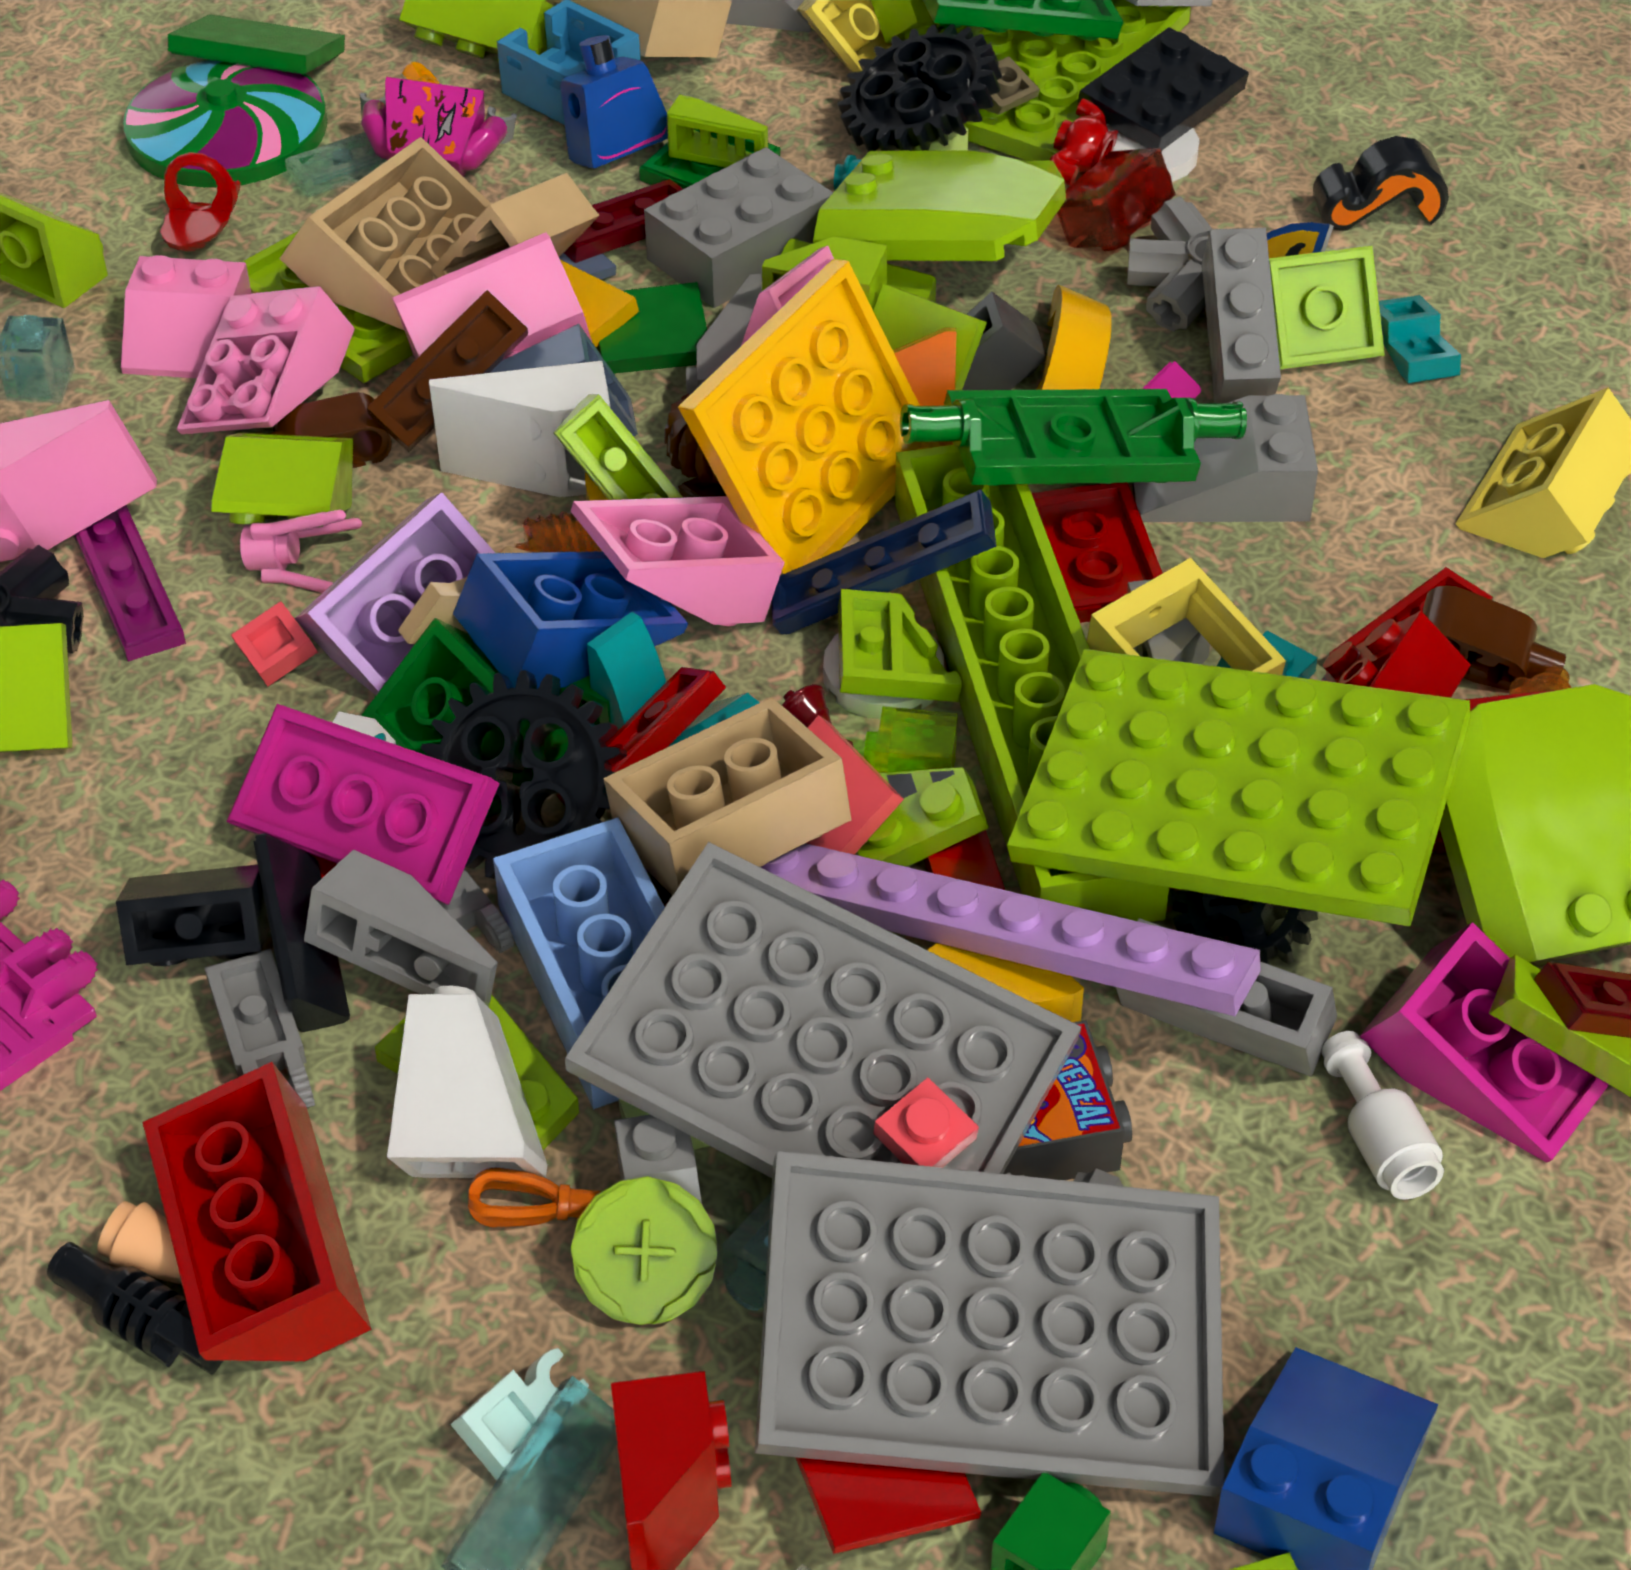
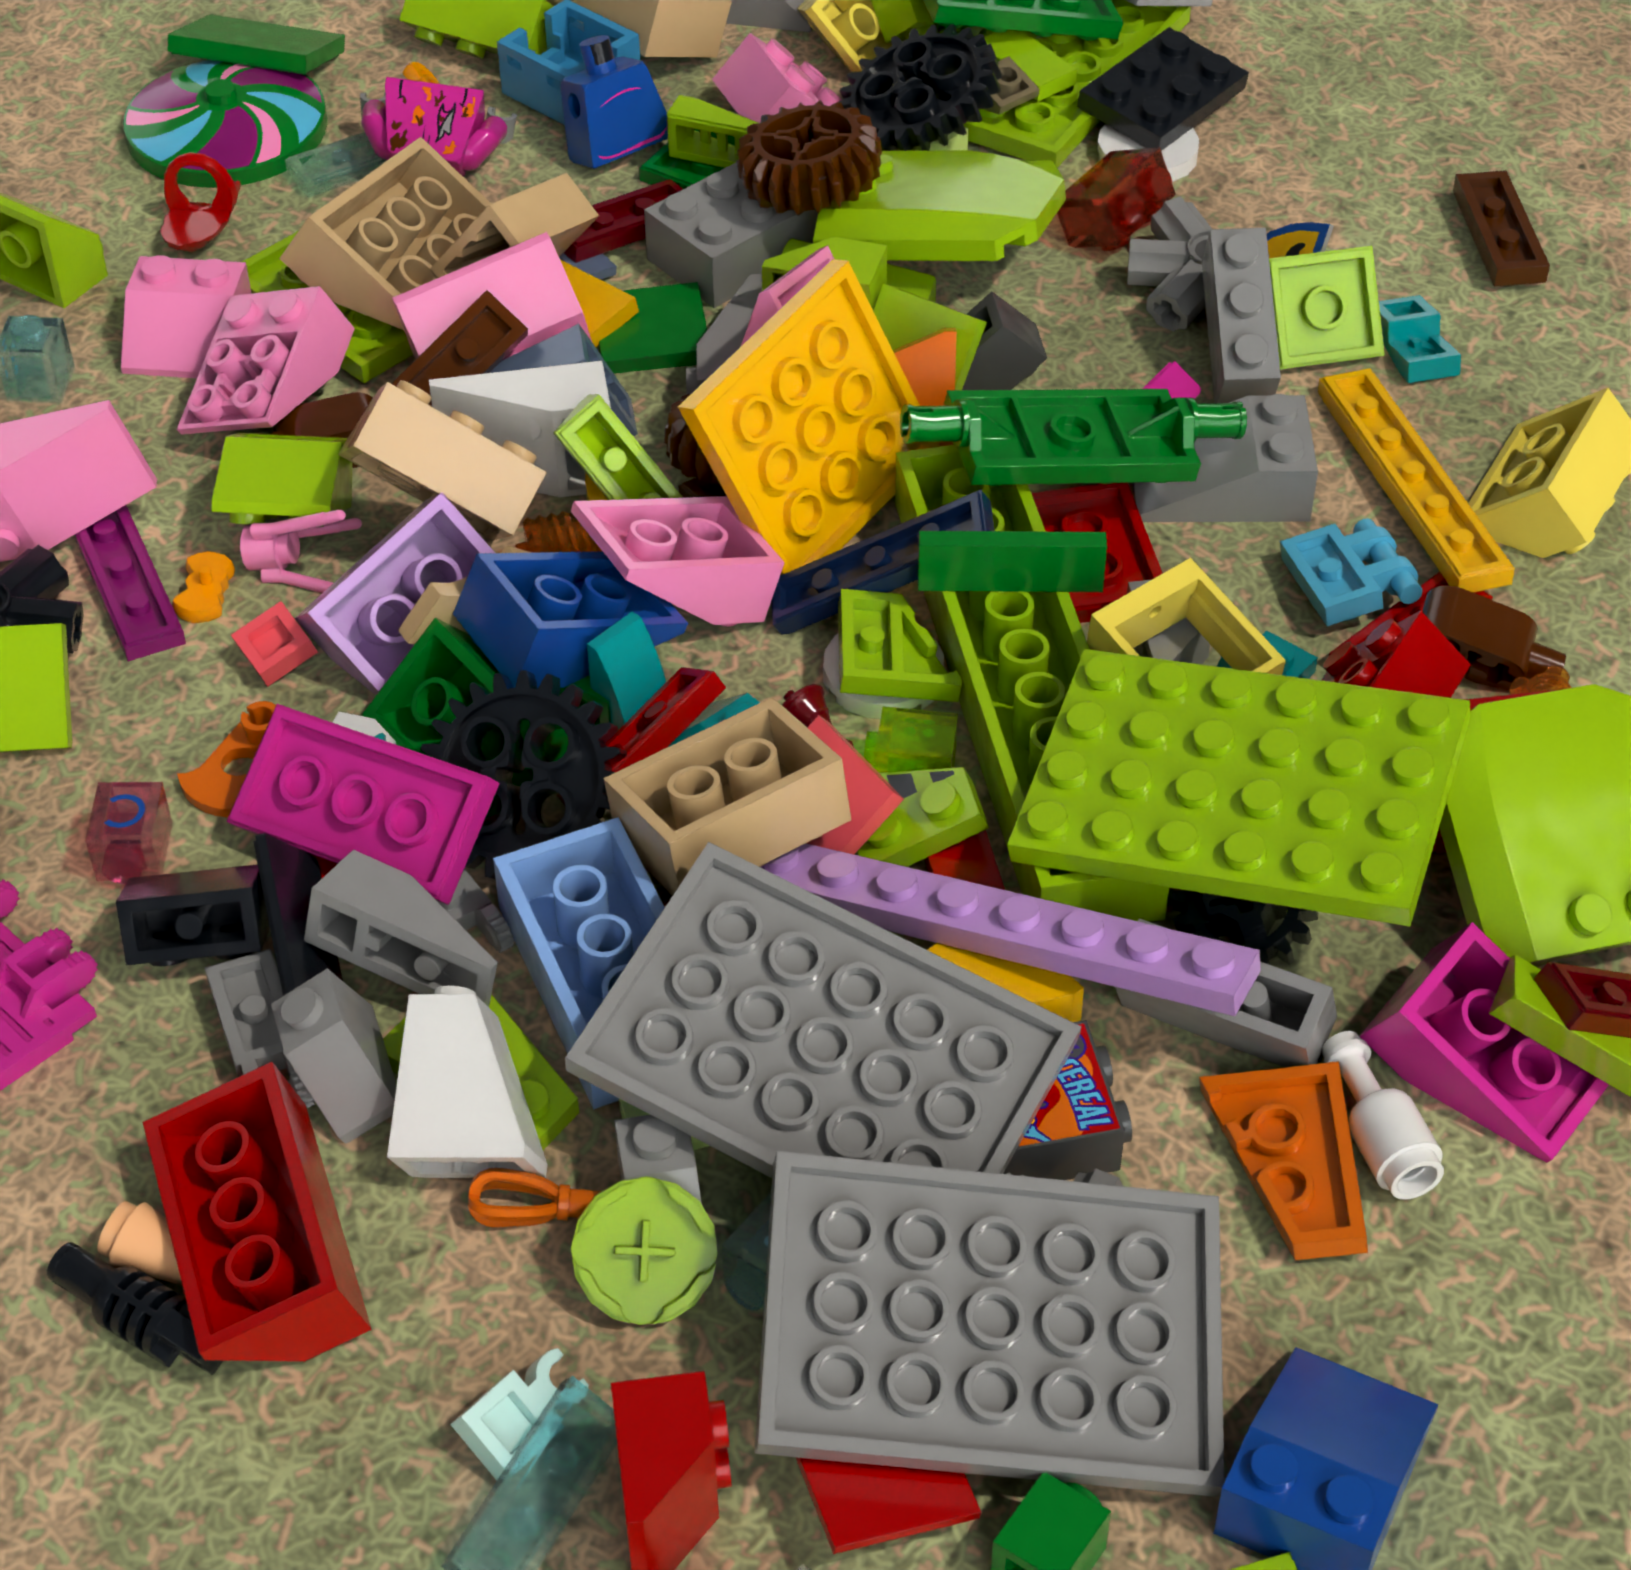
coral plate [873,1077,979,1168] -> none
yellow slope [1036,284,1112,390] -> none
red piece [1049,98,1118,186] -> none
black animal [1313,136,1449,230] -> none
none -> clear pink brick [85,782,173,884]
none -> light orange piece [172,551,235,623]
none -> orange piece [177,701,276,817]
none -> light grey slope [271,968,397,1143]
none -> tan slope [338,380,547,541]
none -> bright pink slope [712,33,842,123]
none -> reddish brown gear [737,101,882,216]
none -> green tile [918,531,1107,592]
none -> lime tile [984,30,1077,101]
none -> orange wing [1199,1061,1368,1260]
none -> medium azure plate [1280,518,1423,626]
none -> yellow tile [1318,368,1515,592]
none -> reddish brown plate [1453,170,1550,287]

